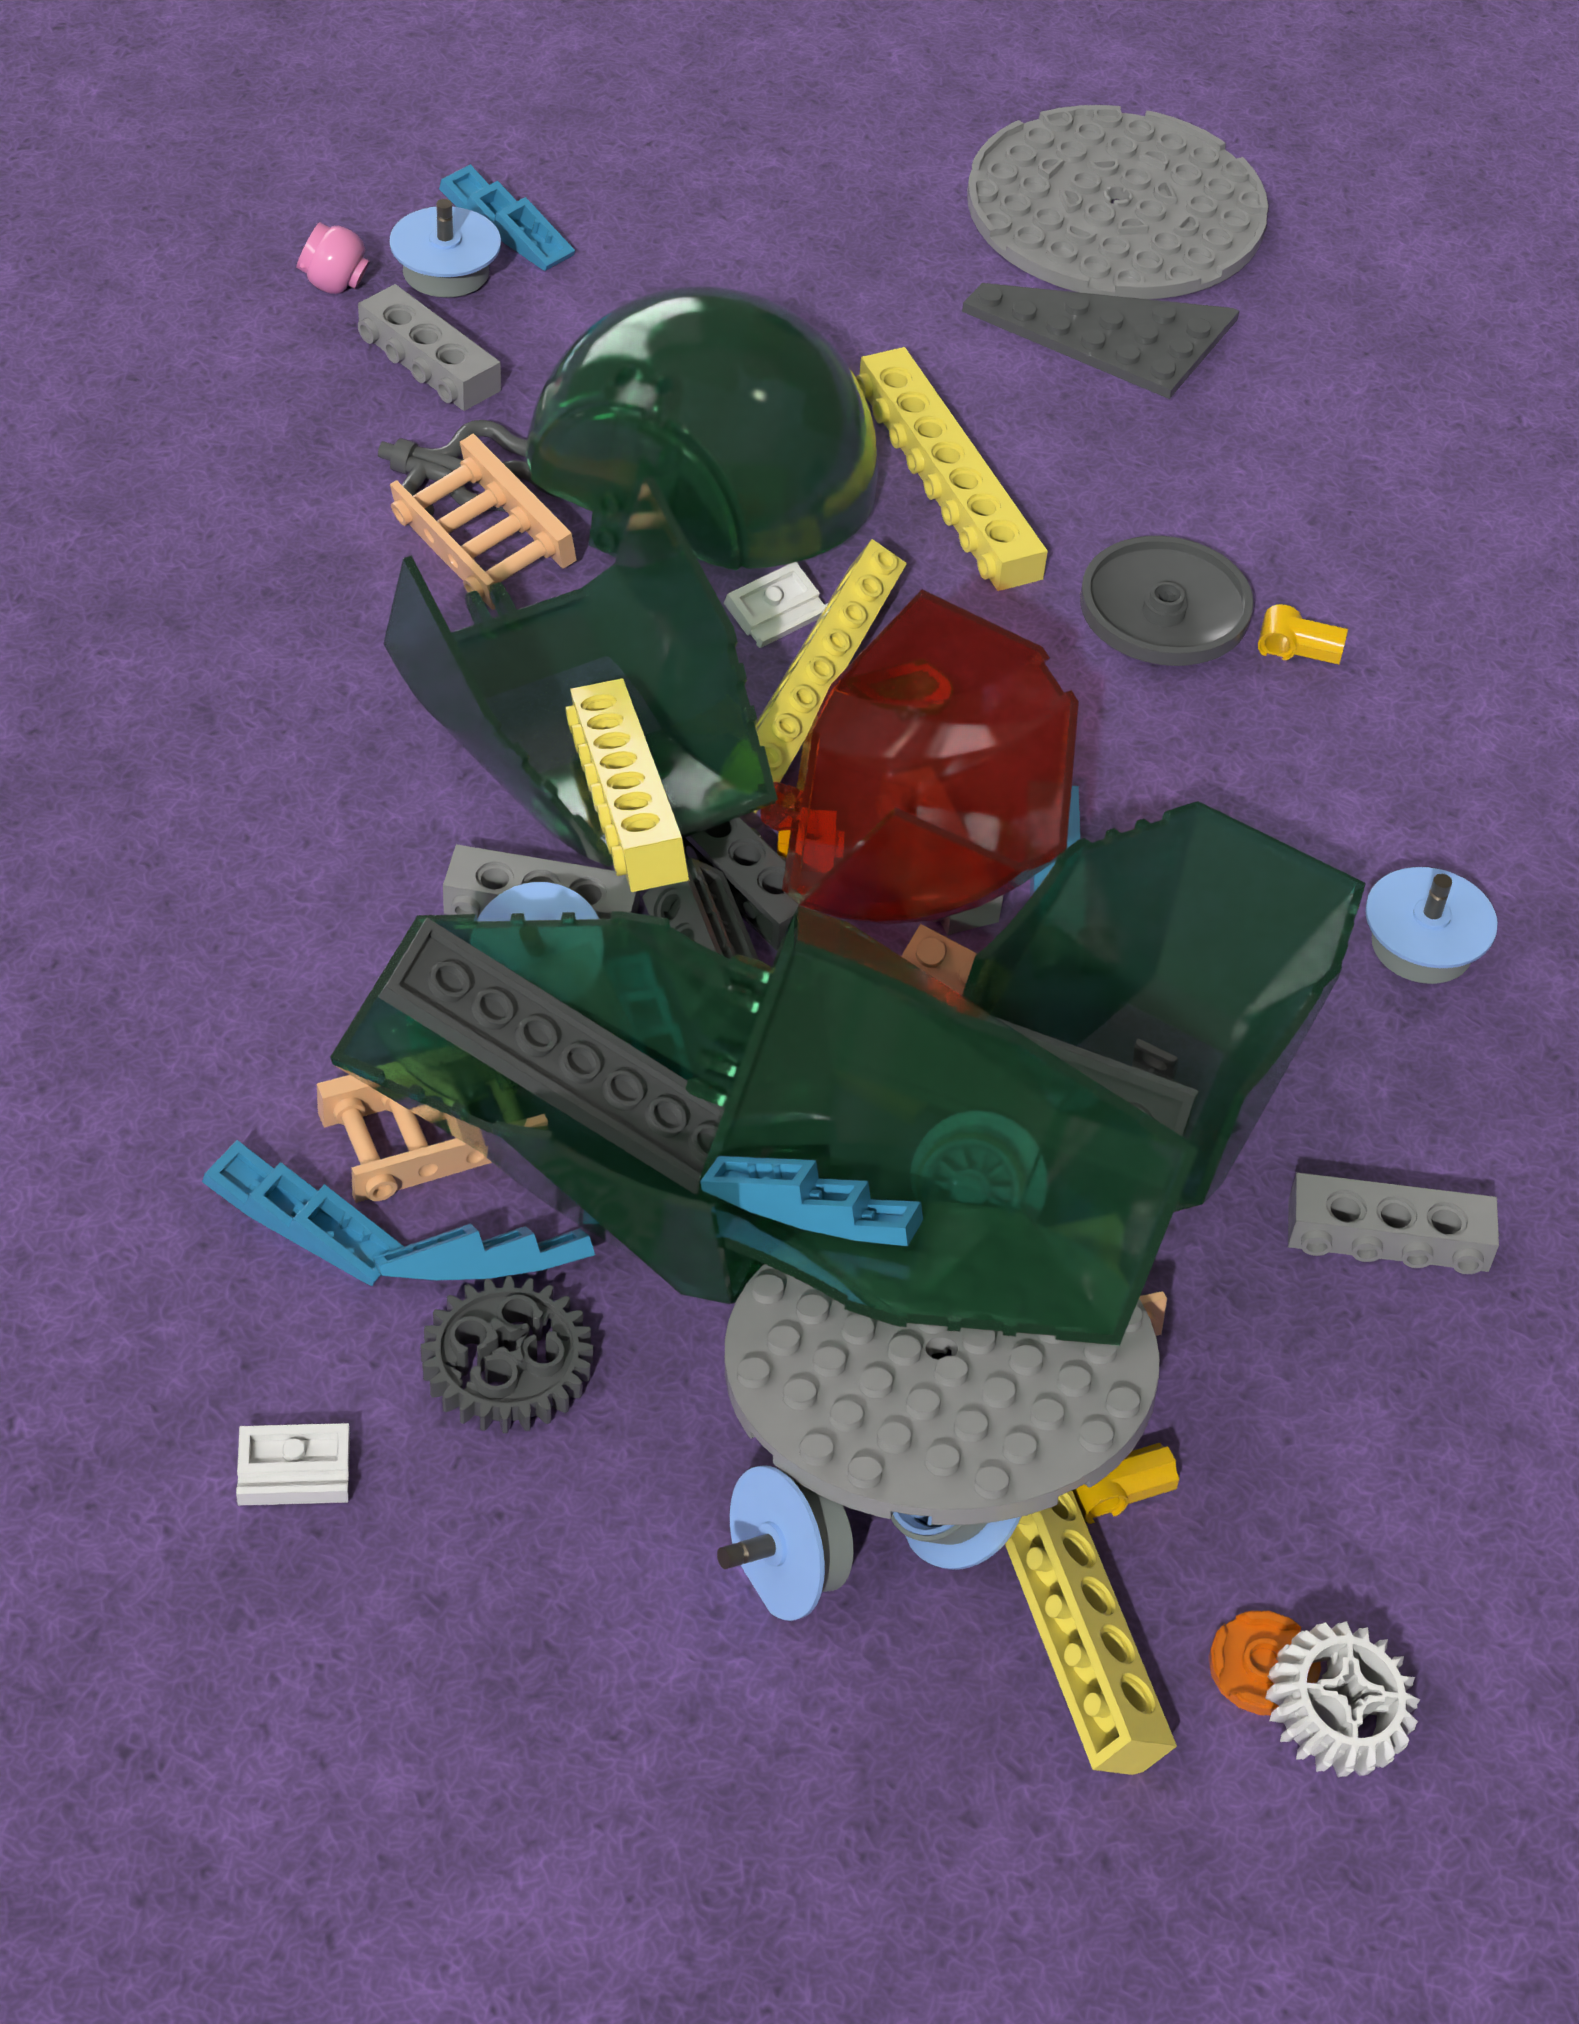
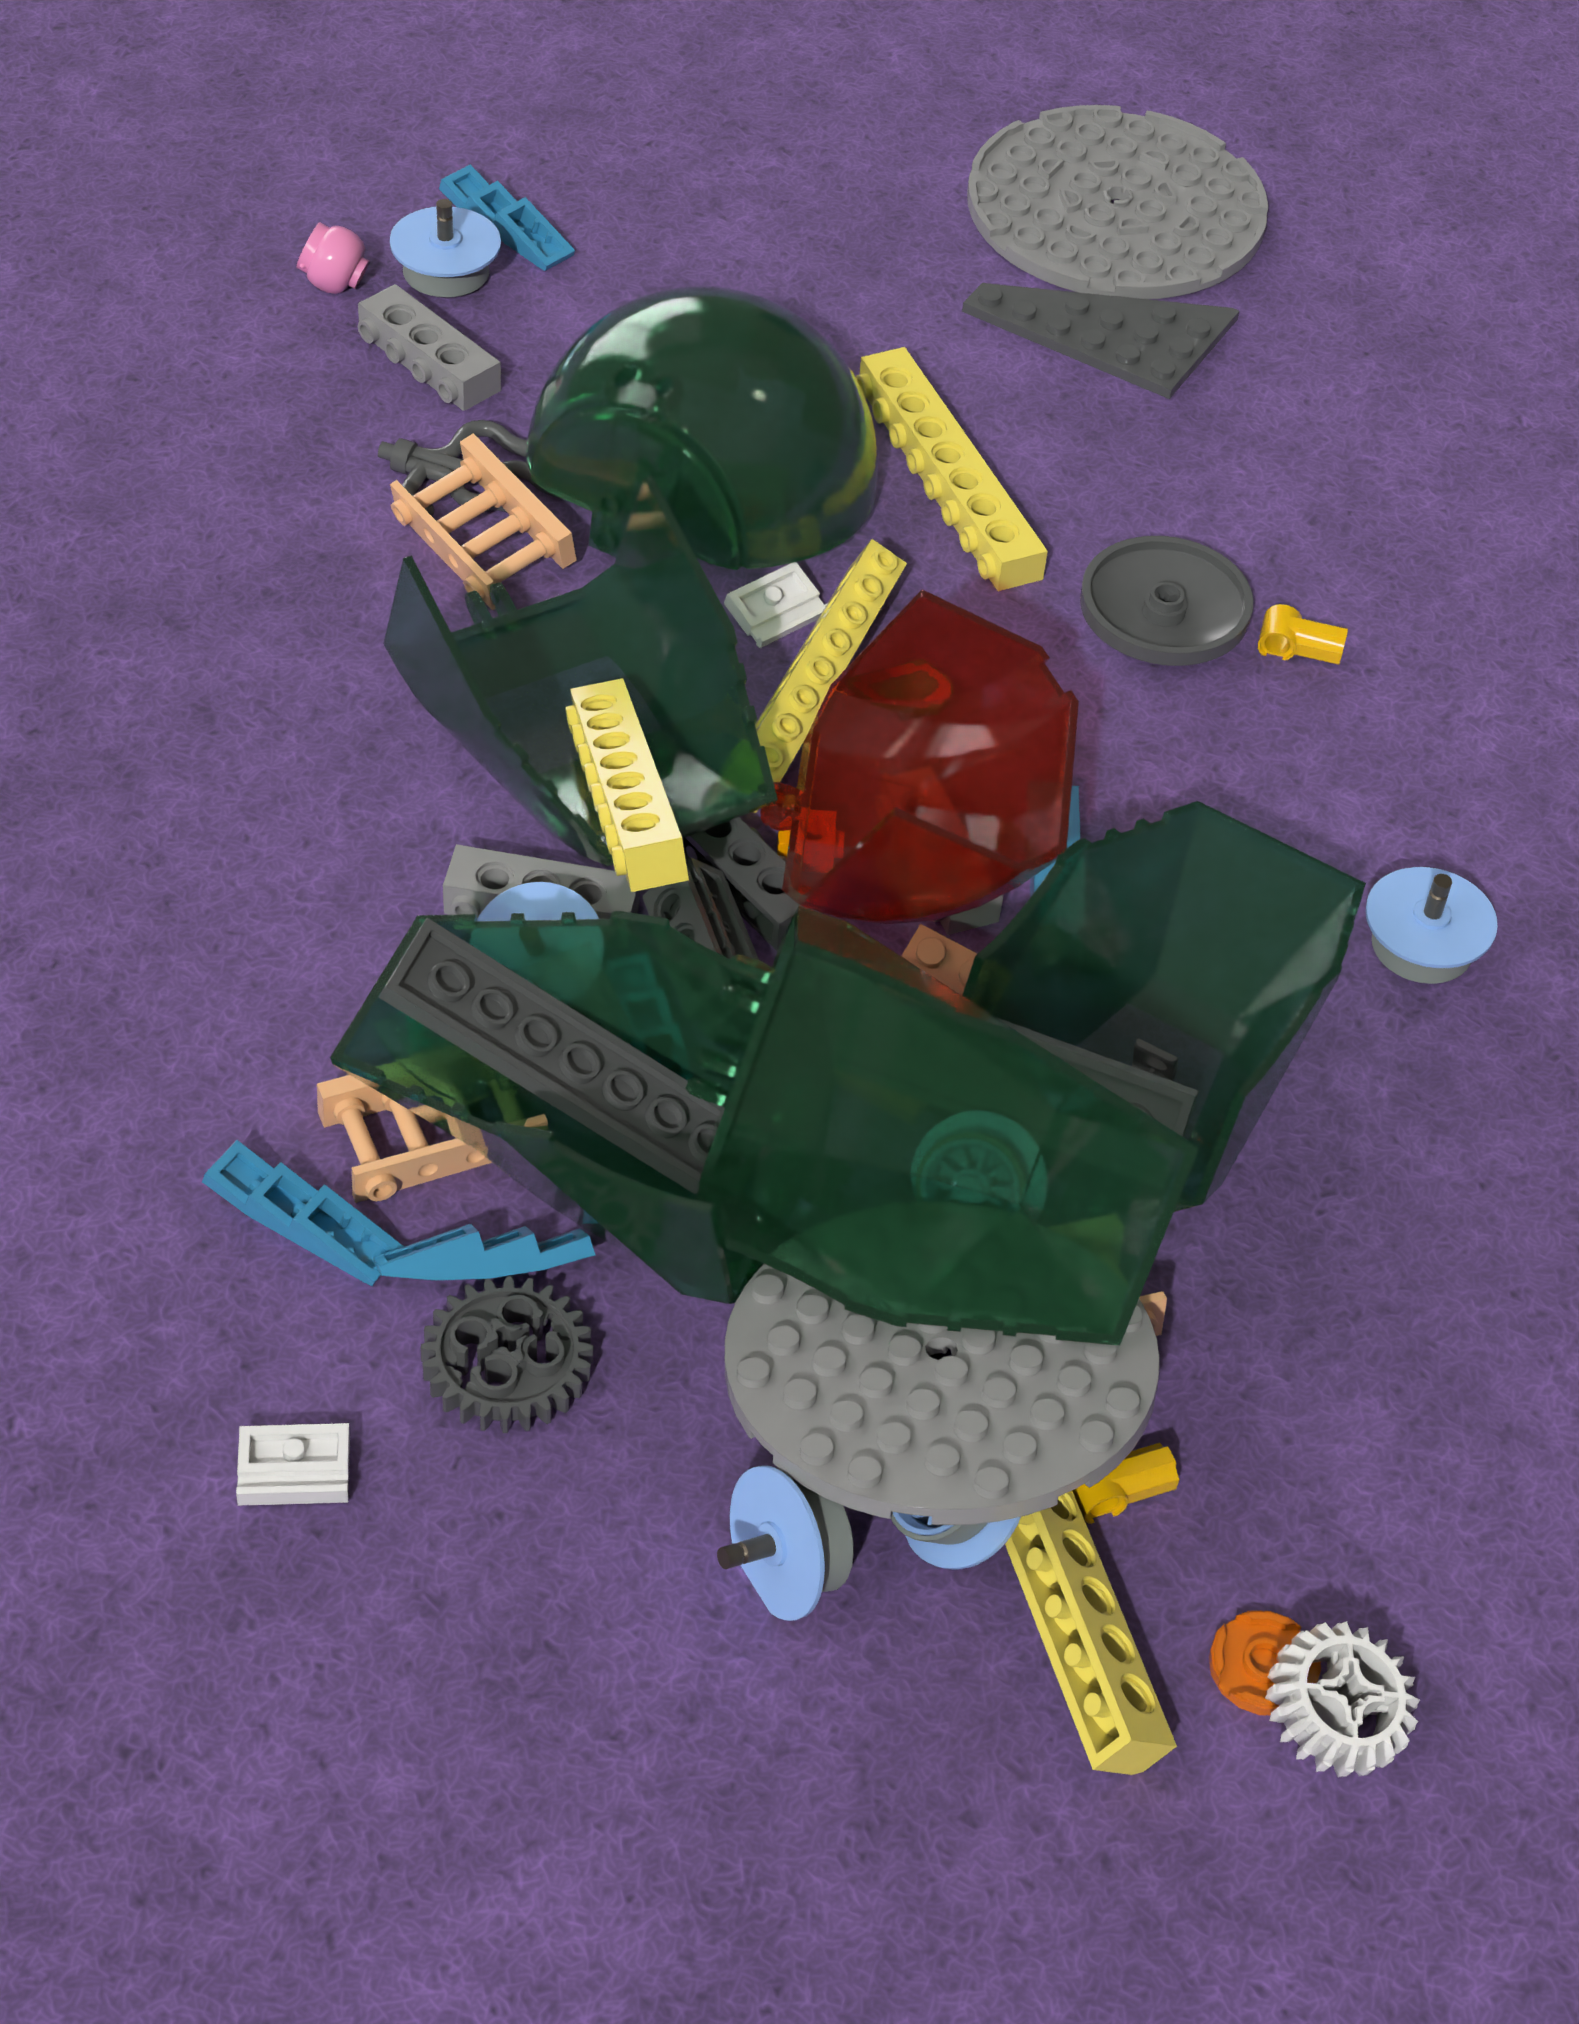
dark azure slope [700,1156,923,1246] -> none
light grey brick [1288,1172,1499,1274] -> none

